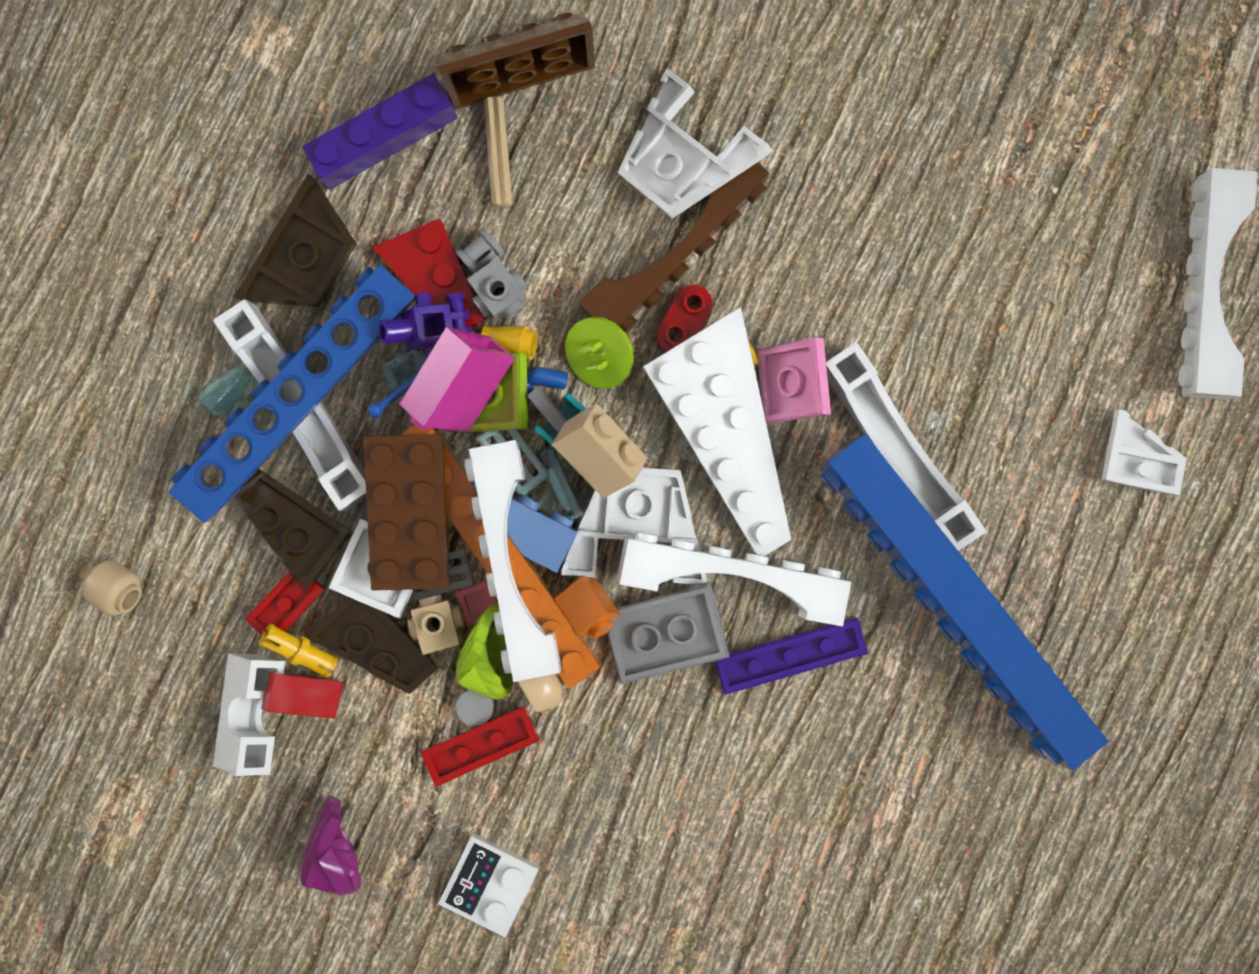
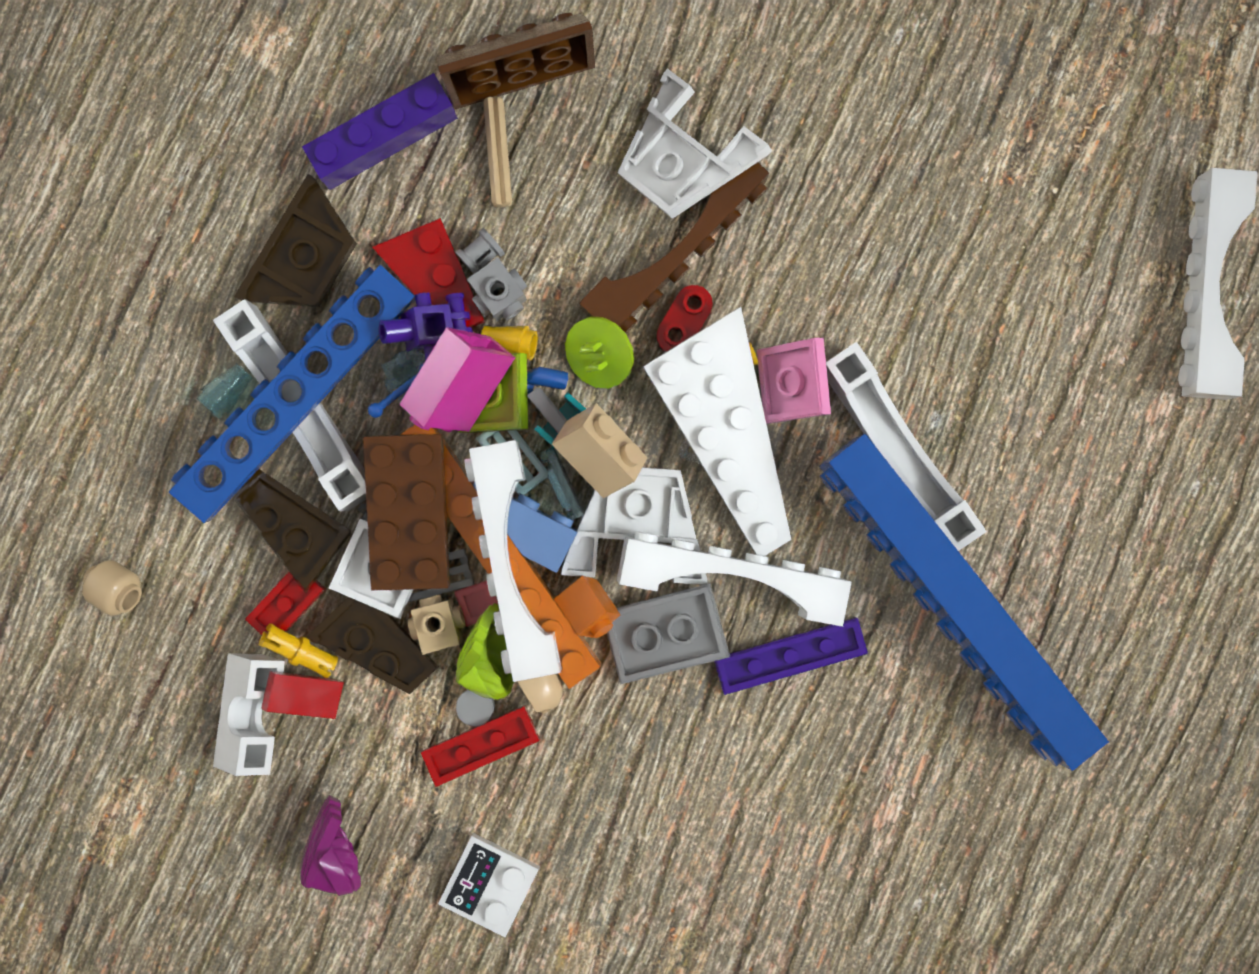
white wing [1101,409,1187,496] -> none

